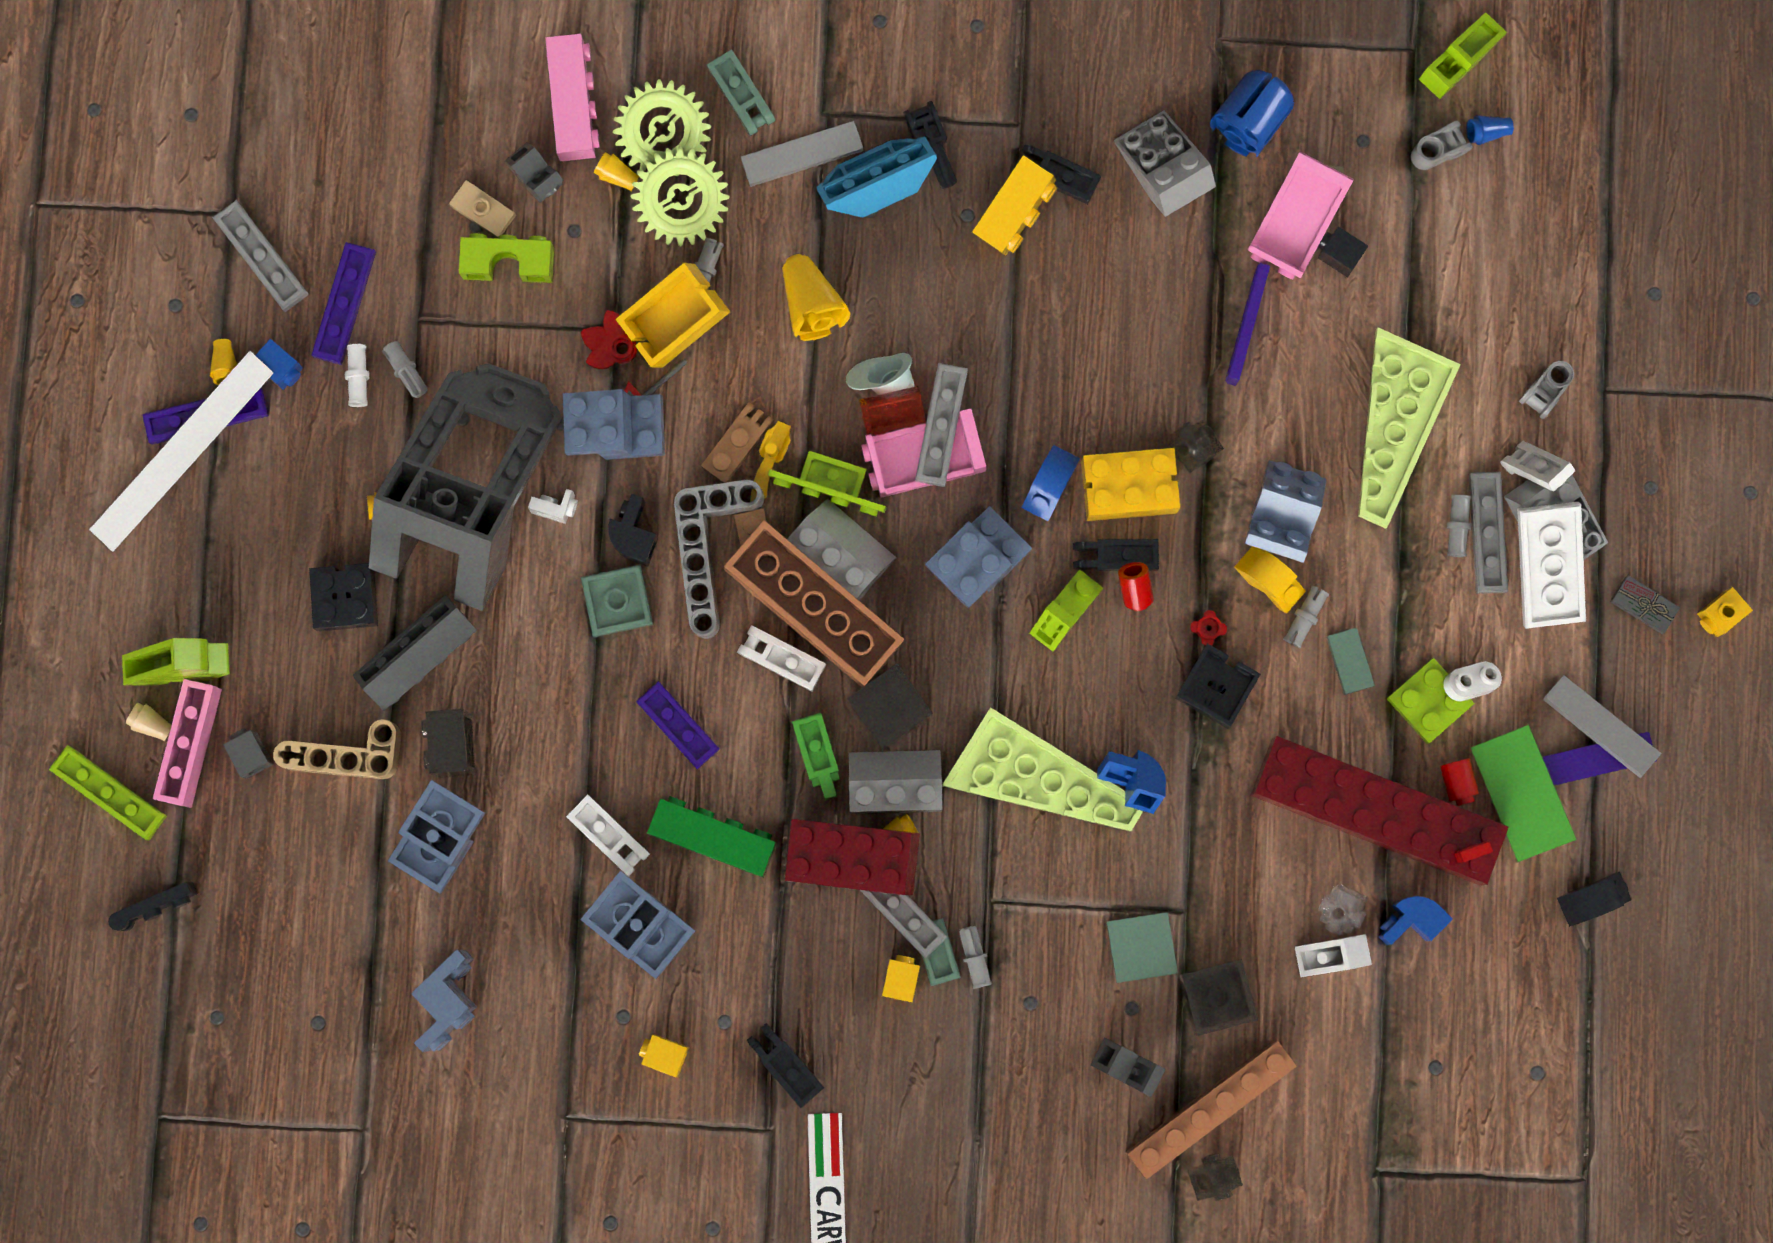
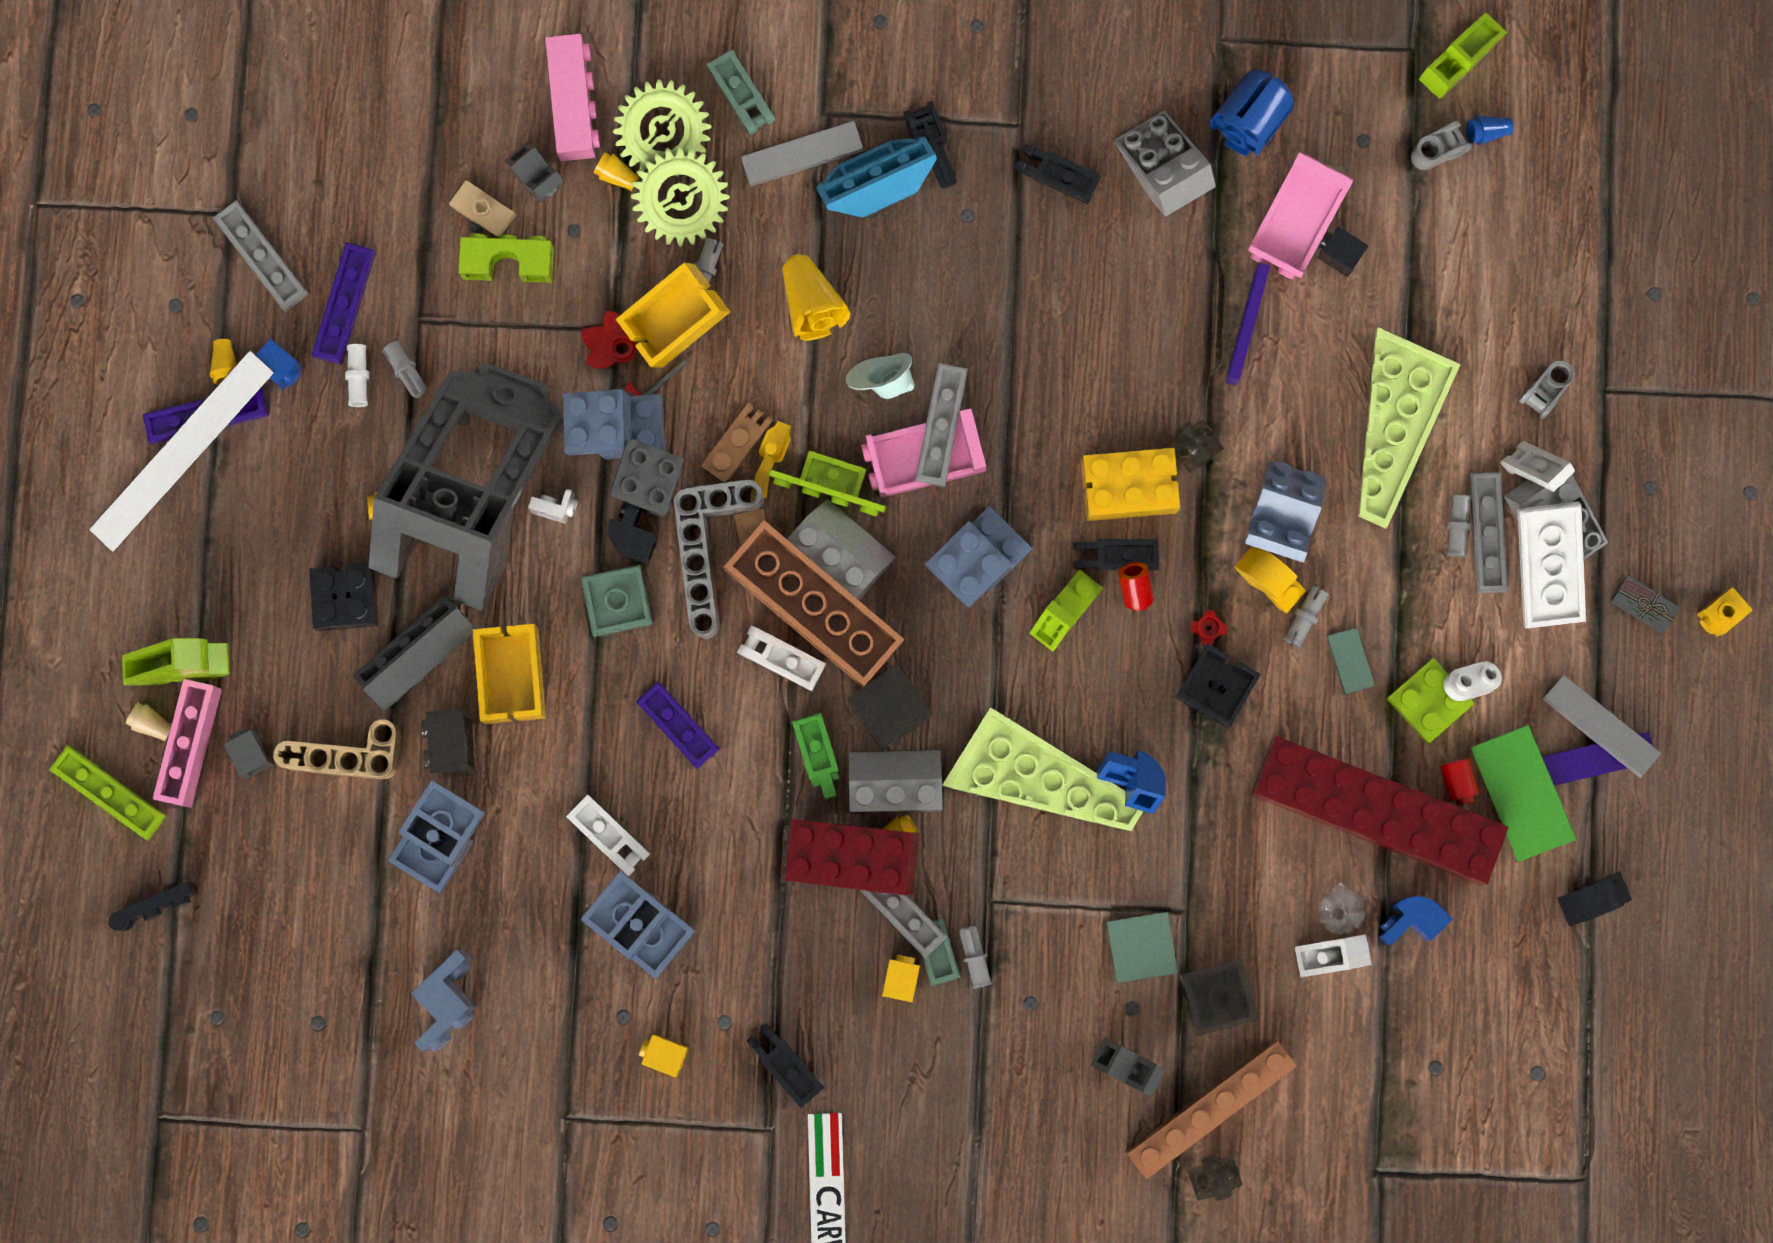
green brick [647,796,777,878] -> none
clear red bracket [859,386,926,435] -> none
yellow brick [972,155,1057,256] -> none
blue brick [1021,445,1080,521] -> none
red tile [1454,841,1493,864] -> none
none -> yellow piece [473,624,546,724]
none -> dark grey bracket [610,439,684,517]

